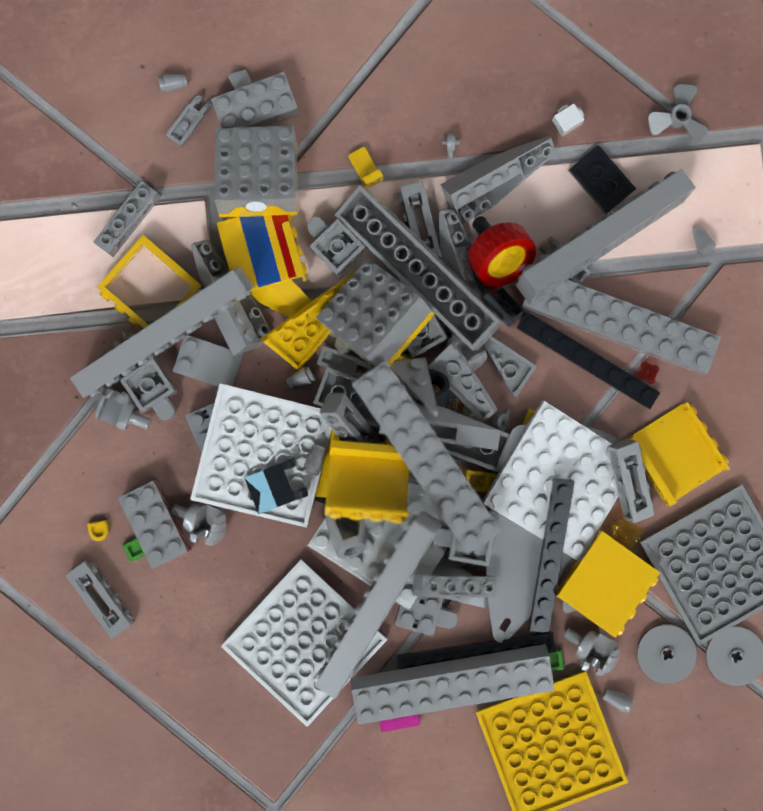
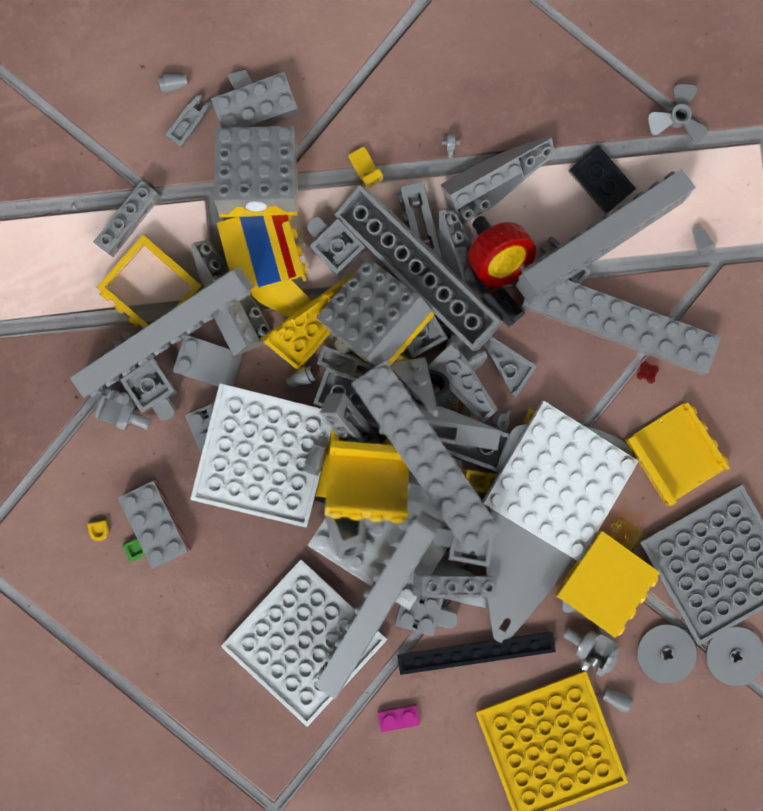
light grey brick [65,560,134,639] -> none
light grey piece [172,503,227,546] -> none
black flag [244,458,308,515] -> none
light grey brick [351,644,554,725] -> none
black plate [516,312,660,409] -> none
black plate [528,478,575,633] -> none
bright green tile [549,649,564,671] -> none
white brick [552,104,584,137] -> none
light grey brick [607,439,654,523] -> none

